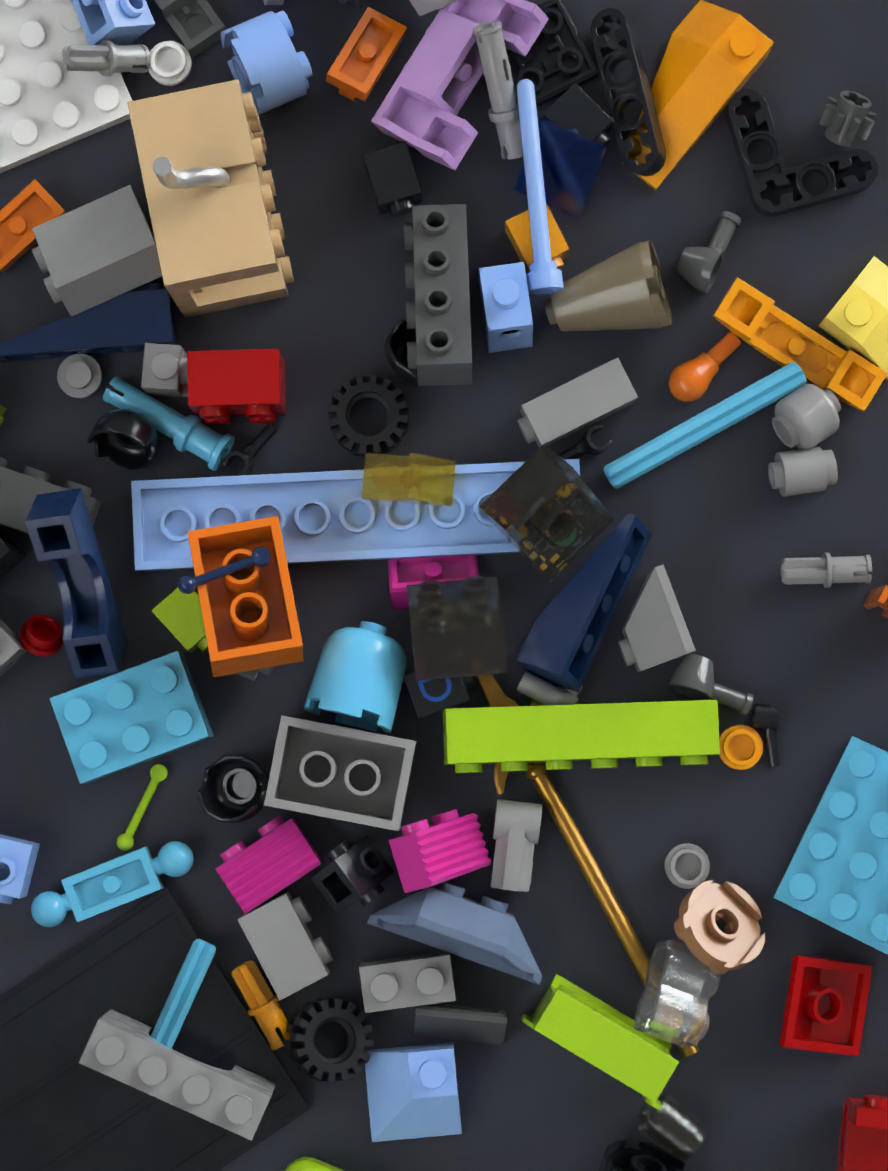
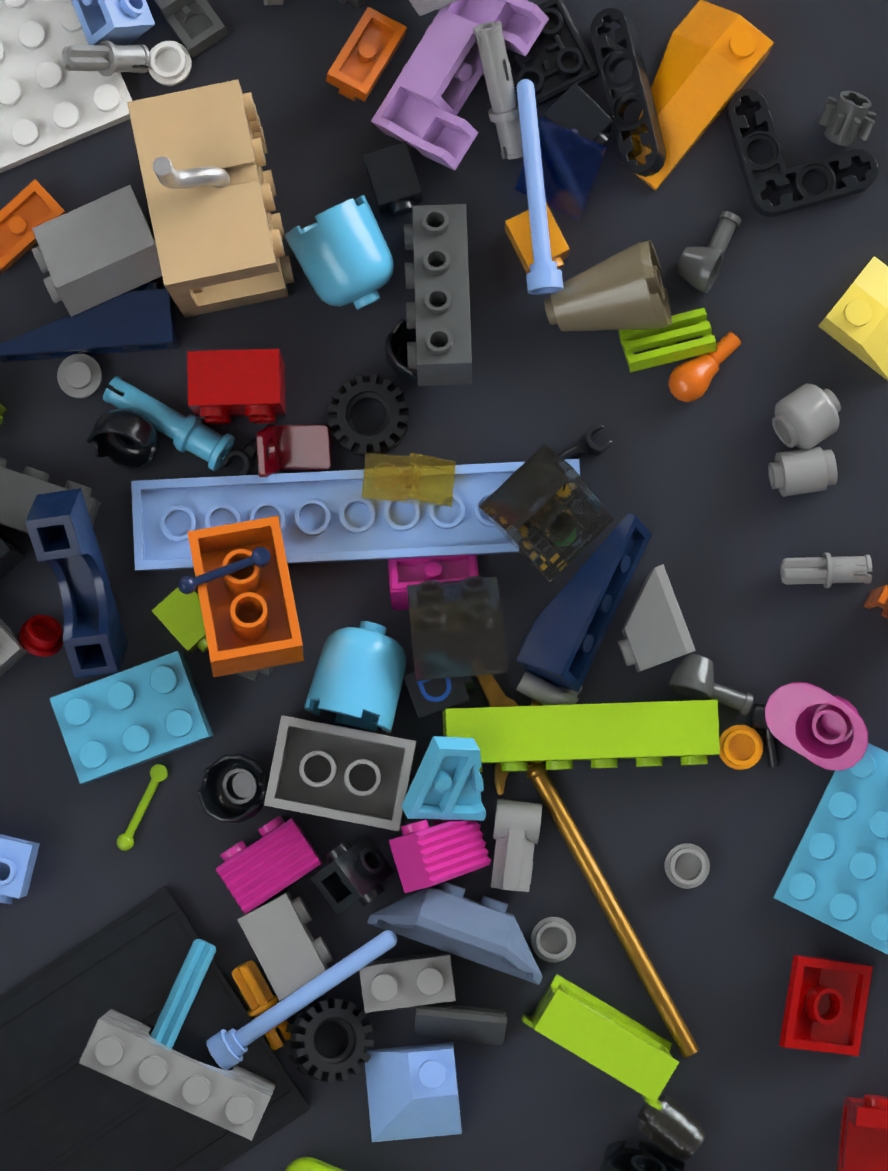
medium azure plate [31,841,194,927] -> none
light grey brick [141,343,188,398] -> none
light blue brick [220,10,313,115] -> none
light blue torso [477,262,533,353] -> none
light grey brick [517,357,638,450] -> none
medium azure axle [603,362,807,489] -> none
clear brick [634,940,721,1047] -> none
plate [674,880,765,975] -> none
light orange slope [713,277,888,412] -> none
none -> light blue piece [206,930,397,1070]
none -> bracket [256,424,332,477]
none -> medium azure cylinder [284,195,394,310]
none -> medium azure wing [401,736,486,821]
none -> light grey plate [531,917,576,962]
none -> lime tile [618,308,717,373]
none -> dark pink piece [765,682,868,771]

